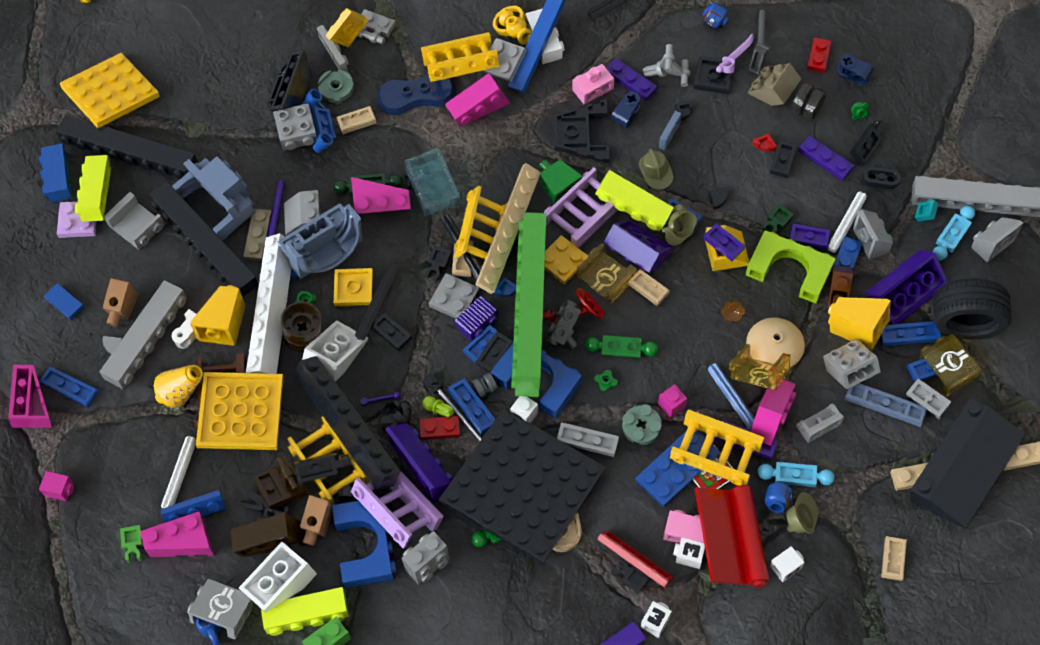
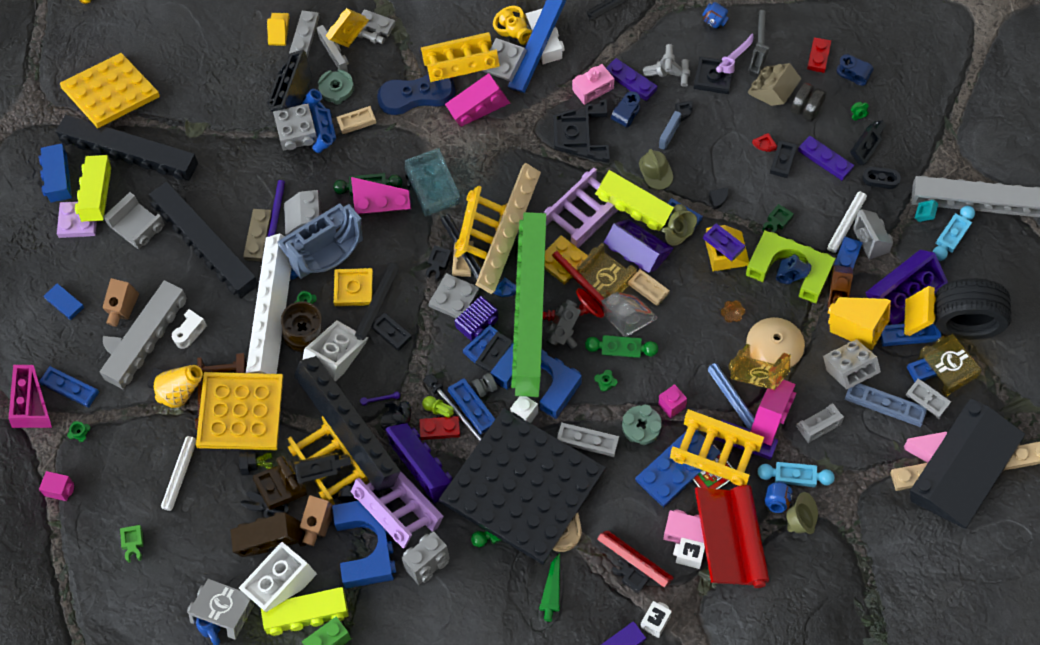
dark pink wedge [140,512,214,557] -> none
blue plate [161,490,226,523] -> none
sand blue piece [172,157,255,241] -> none
yellow slope [190,285,246,346] -> none
green torso [539,160,582,204] -> none
white brick [770,546,804,582] -> none
dark purple plate [790,224,830,250] -> none
tan plate [881,536,907,581] -> none
light grey slope [971,217,1023,263] -> none
none -> green plate [67,421,90,442]
none -> black piece [239,450,273,475]
none -> yellow slope [267,13,290,46]
none -> light grey plate [289,11,319,58]
none -> green bar [539,553,560,622]
none -> red bar [552,251,610,309]
none -> clear slope [601,292,657,337]
none -> dark blue piece [776,255,811,284]
none -> yellow tile [904,286,936,336]
none -> bright pink slope [904,432,947,463]

